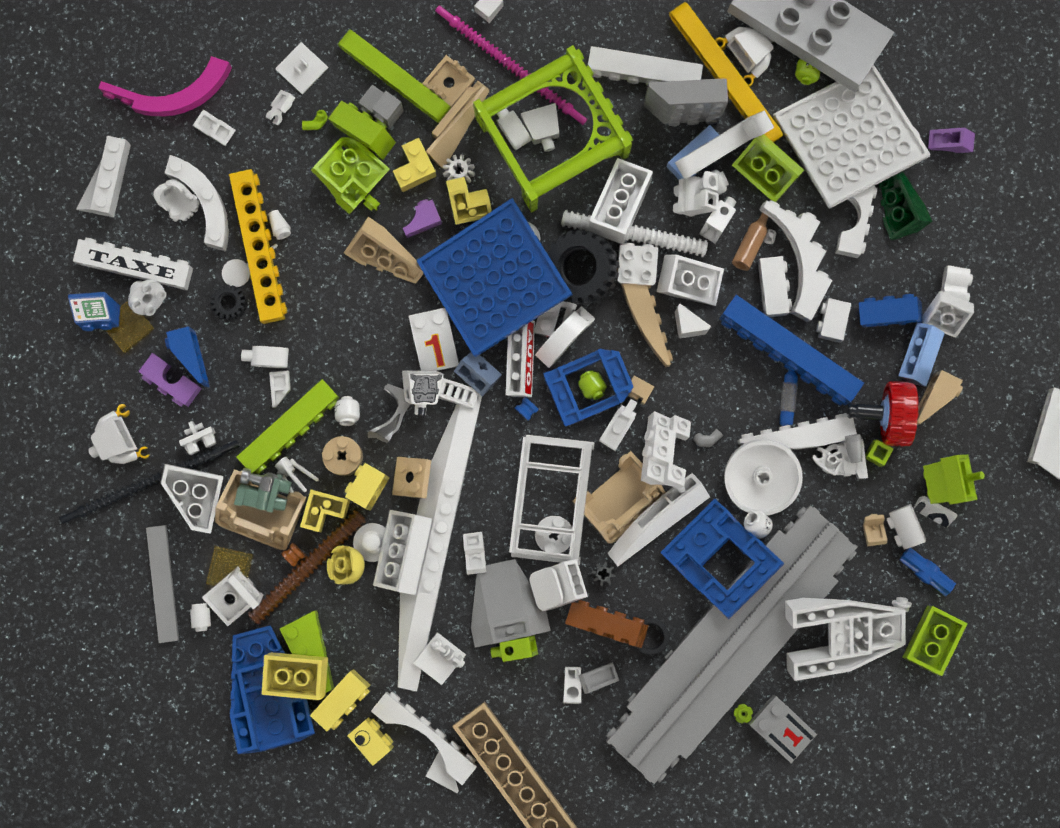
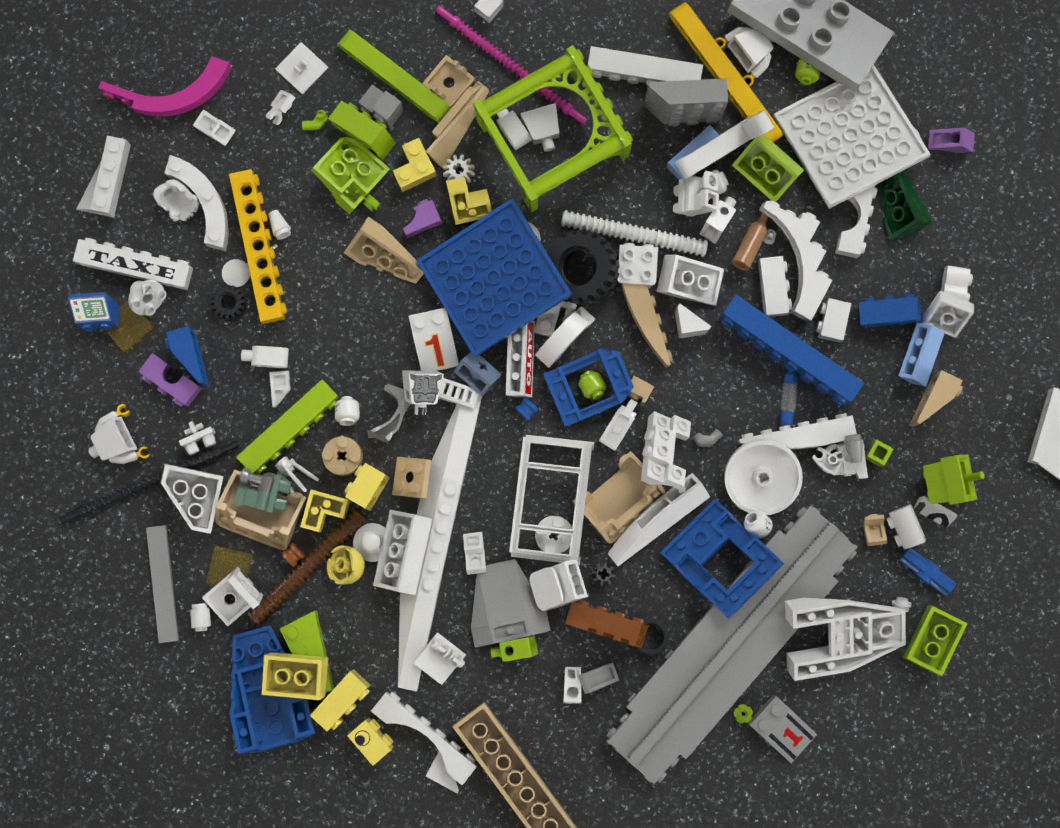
white brick [588,158,653,245] -> none
red wheel [847,382,918,446] -> none

